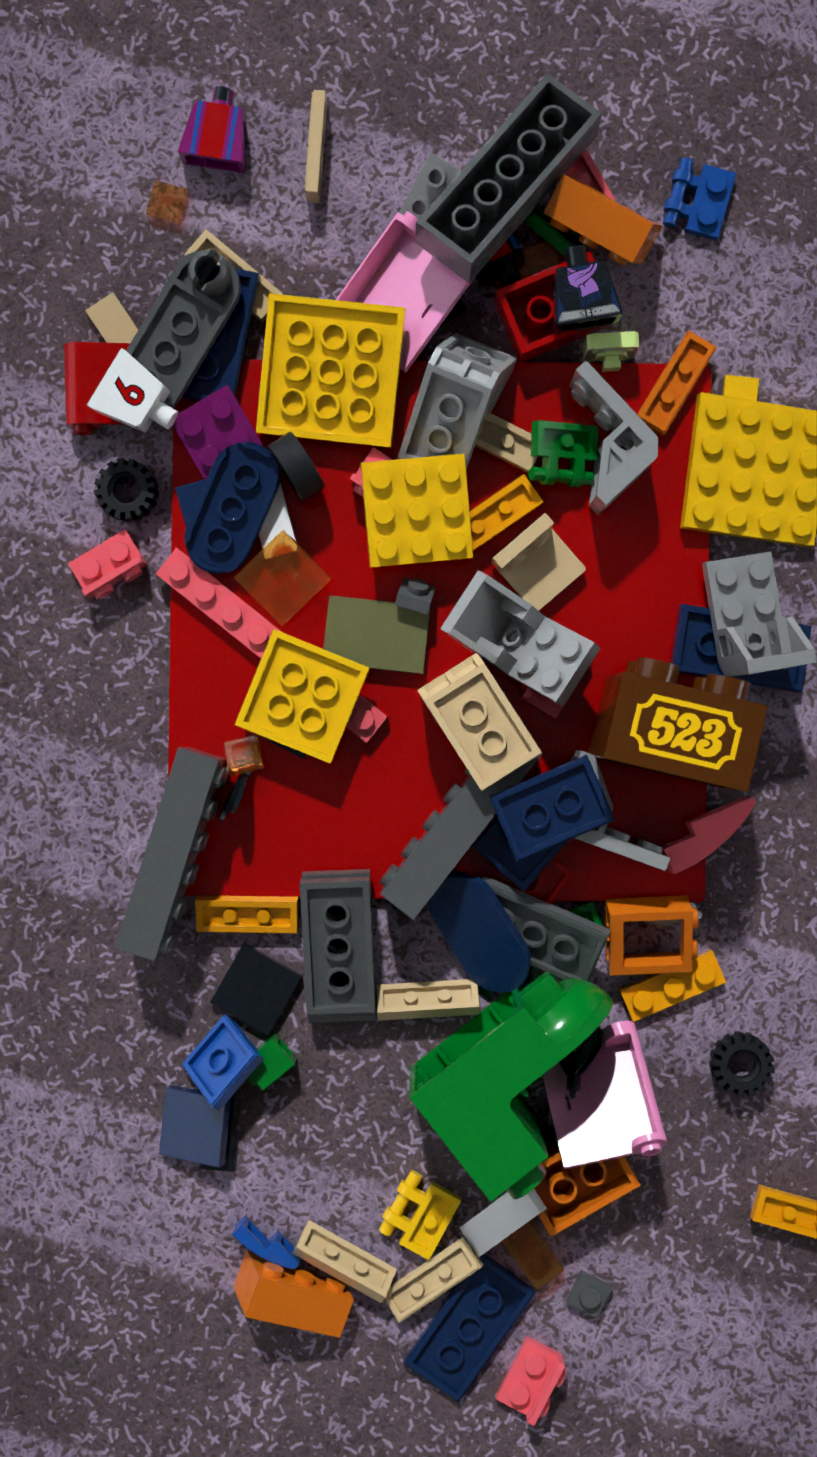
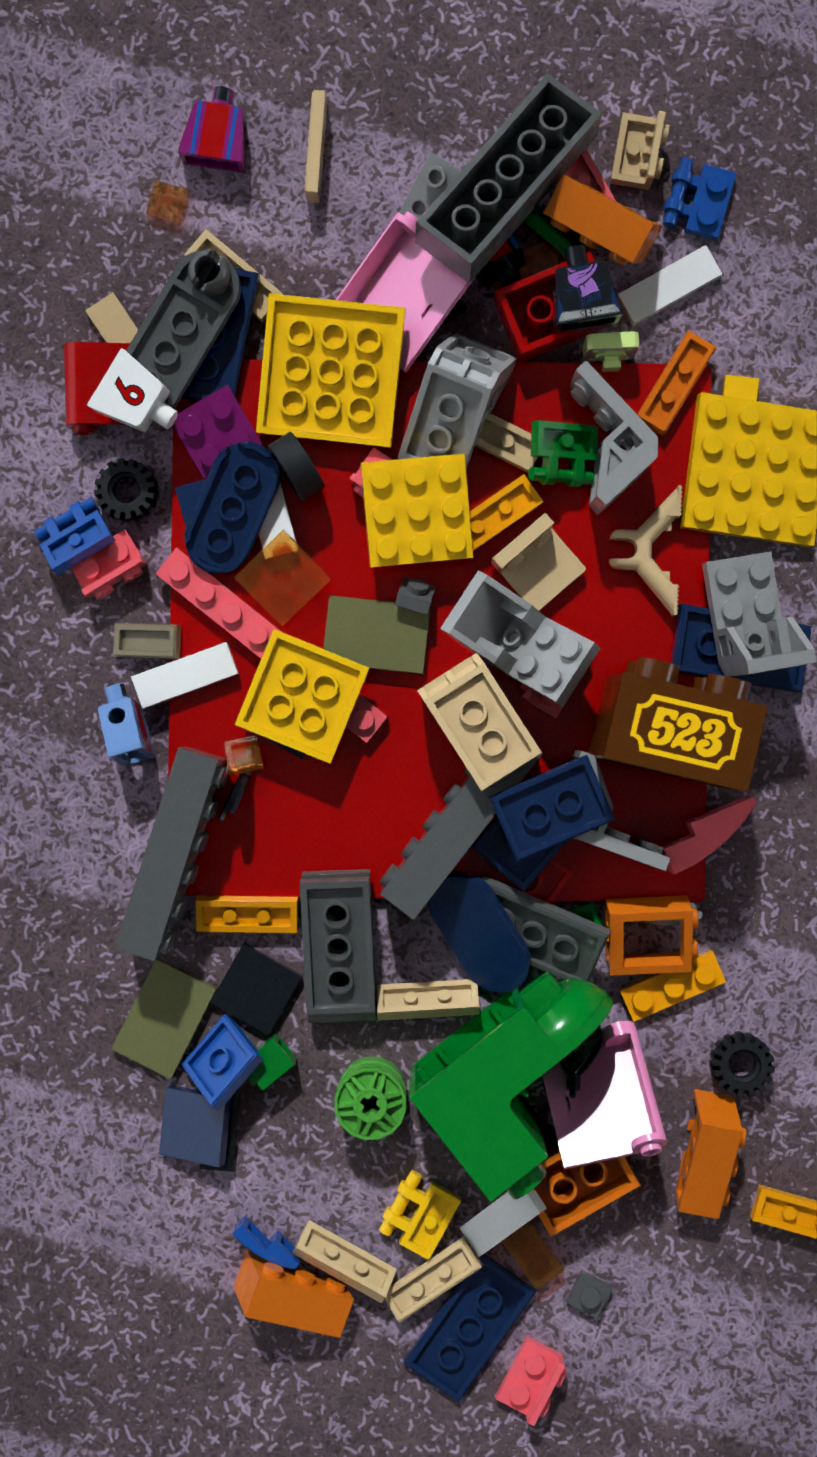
none -> blue plate [34,497,116,575]
none -> medium blue torso [98,684,156,767]
none -> olive tile [111,958,218,1079]
none -> dark tan tile [113,623,181,659]
none -> white tile [131,642,239,709]
none -> bright green wheel [334,1057,407,1140]
none -> tan bracket [609,111,670,190]
none -> tan piece [609,485,683,617]
none -> white tile [617,245,722,326]
none -> orange wedge [675,1089,746,1219]

